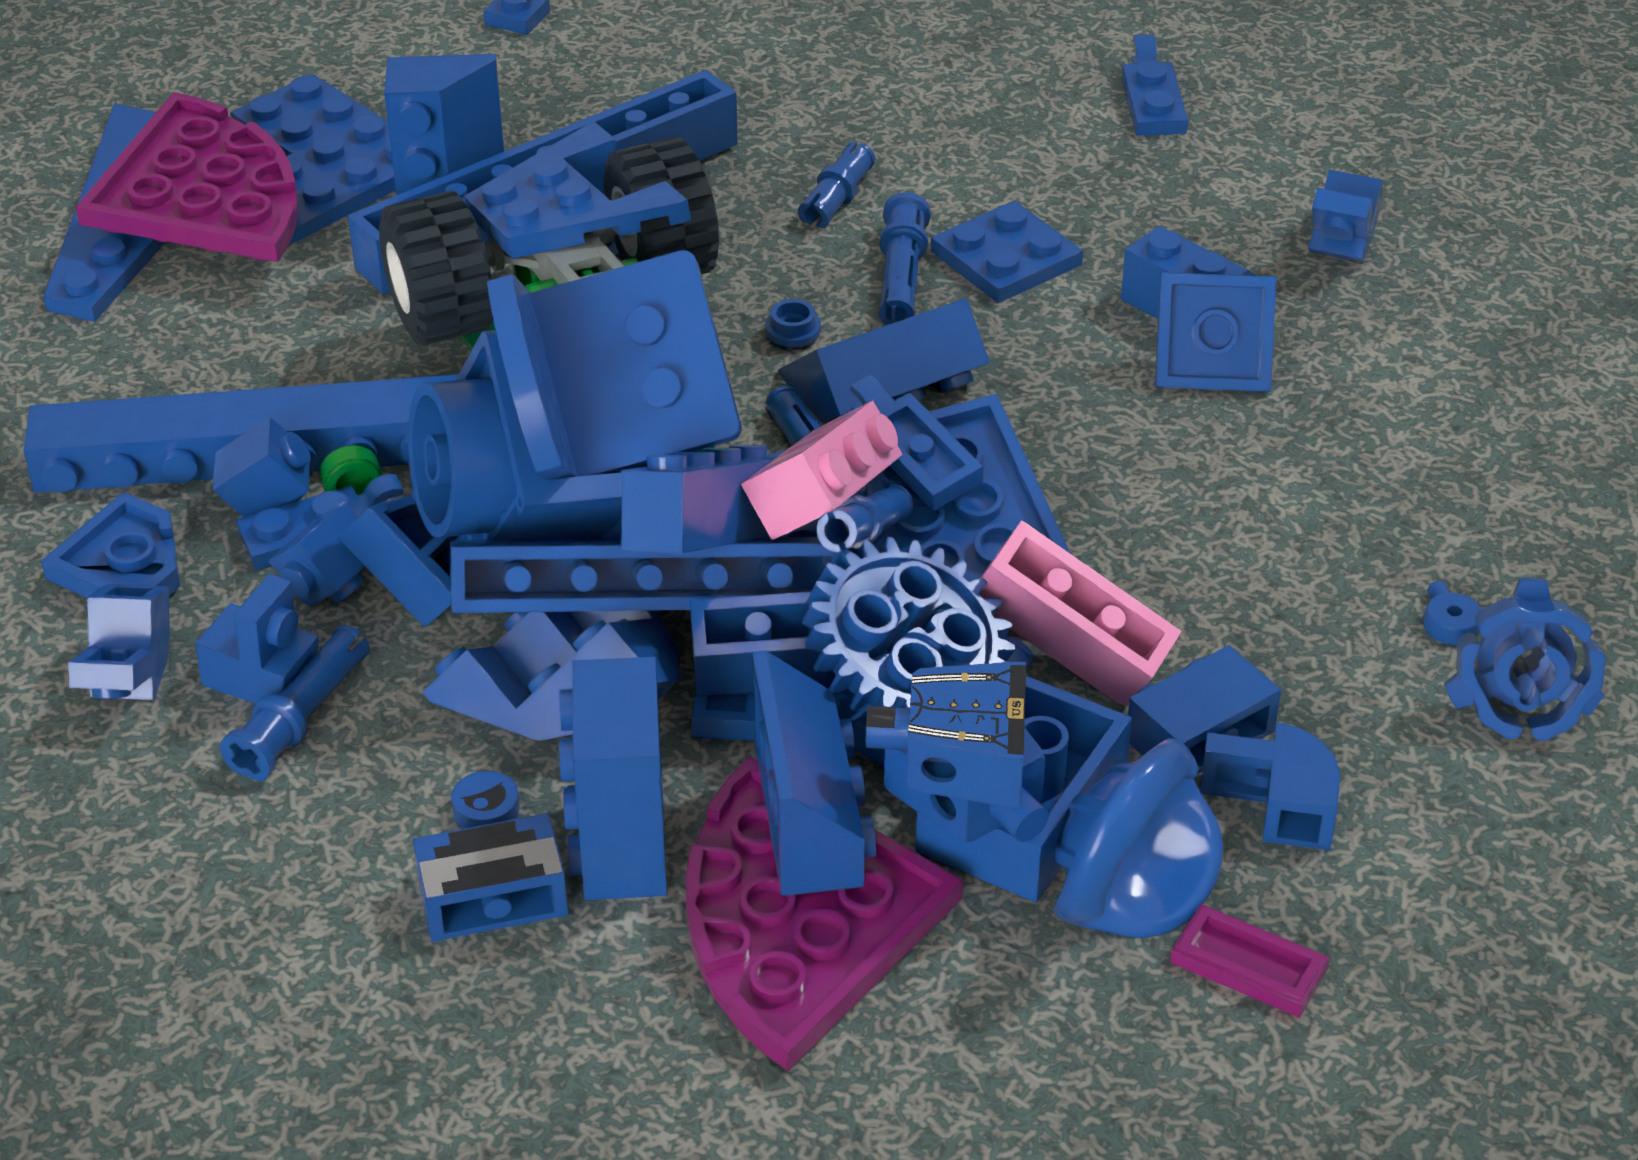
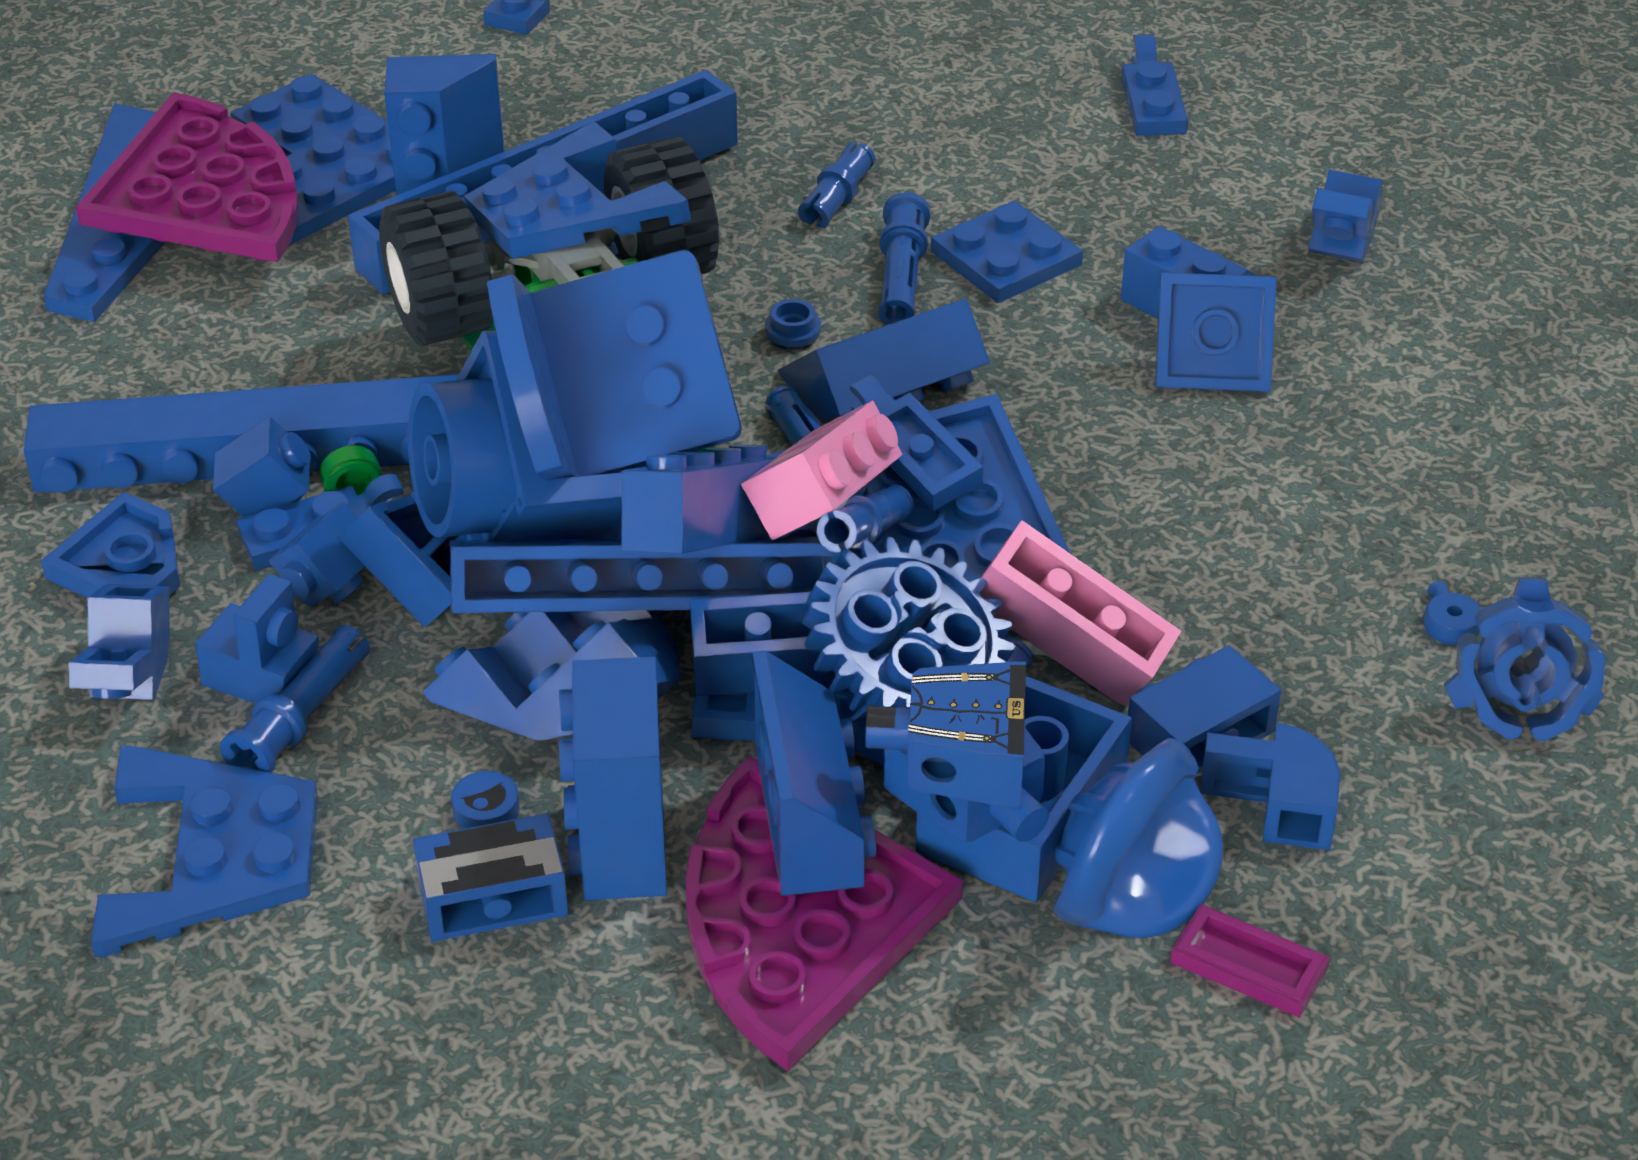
none -> blue wing [91,746,318,957]

